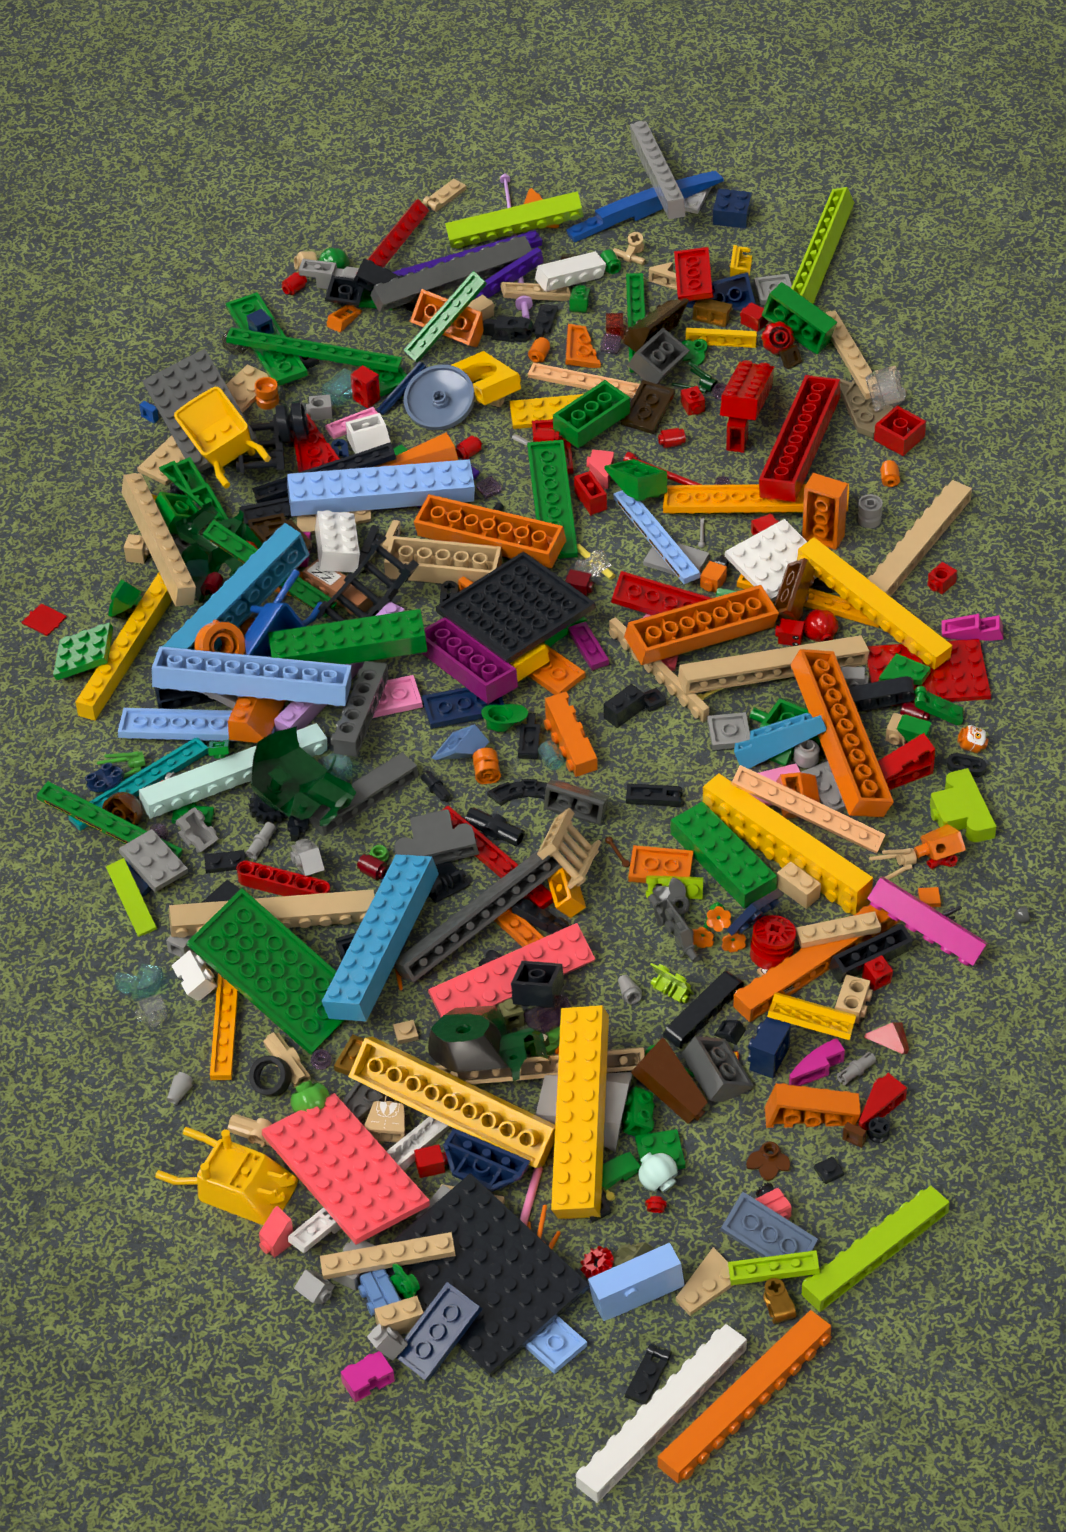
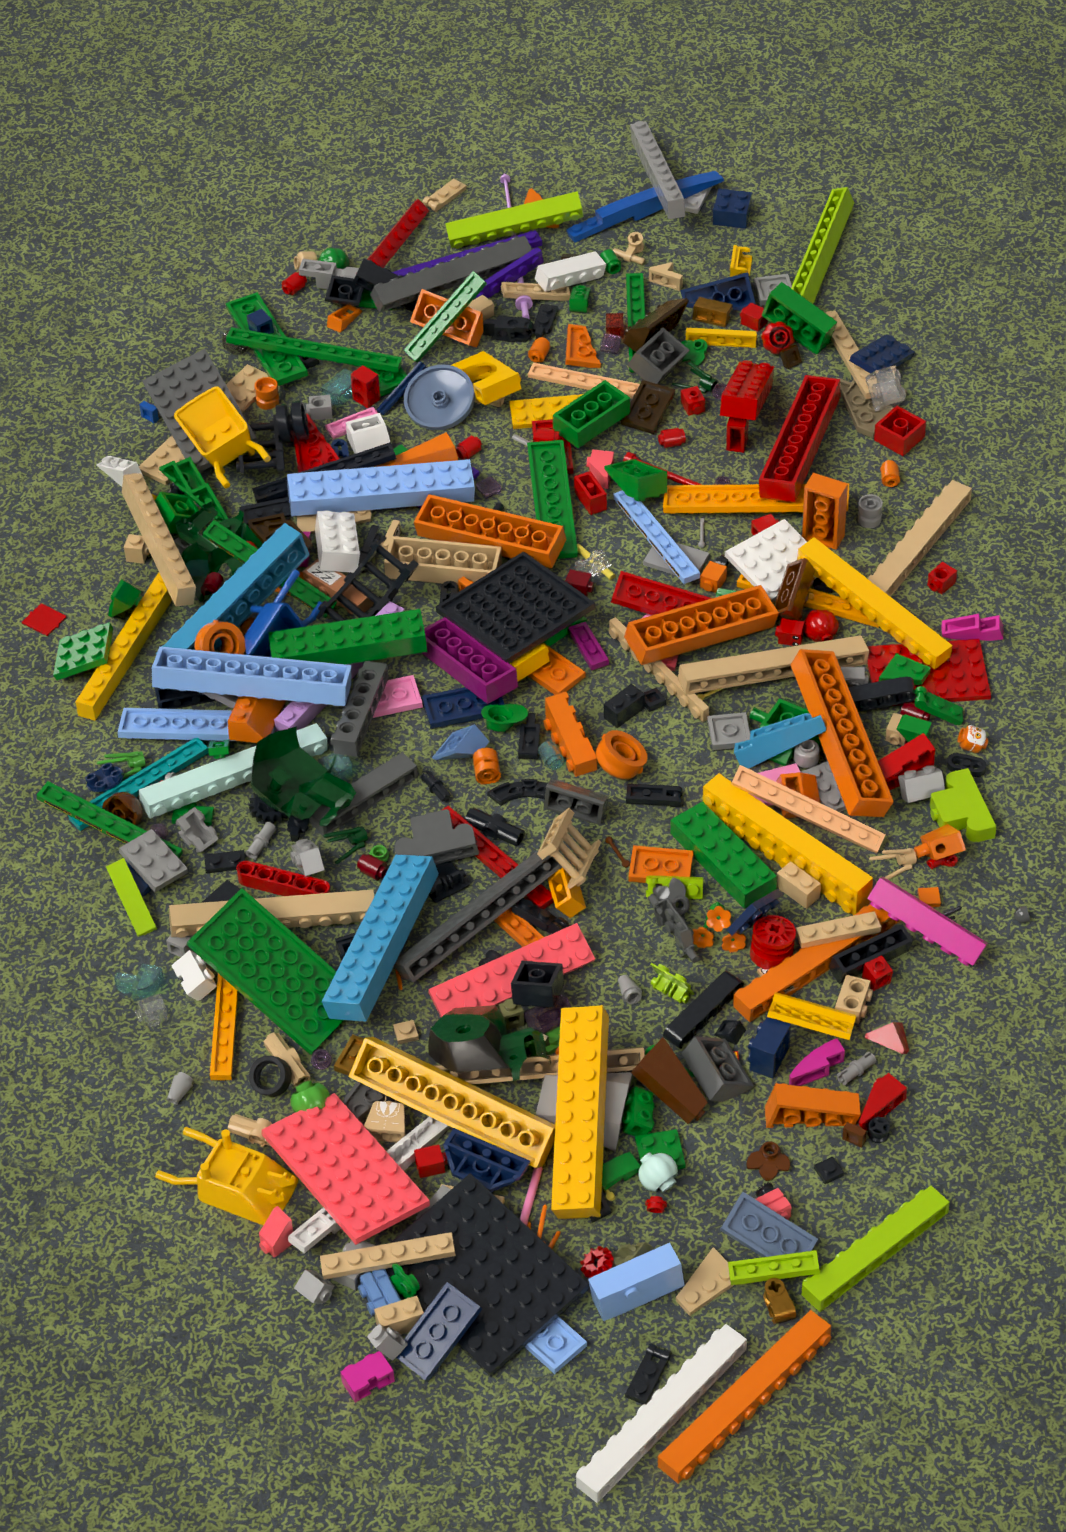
red plate [674,247,713,301] -> none
none -> white slope [96,456,144,486]
none -> dark green plant [323,826,368,864]
none -> orange piece [596,730,647,779]
none -> dark blue plate [849,335,915,378]
none -> light grey brick [898,766,945,803]

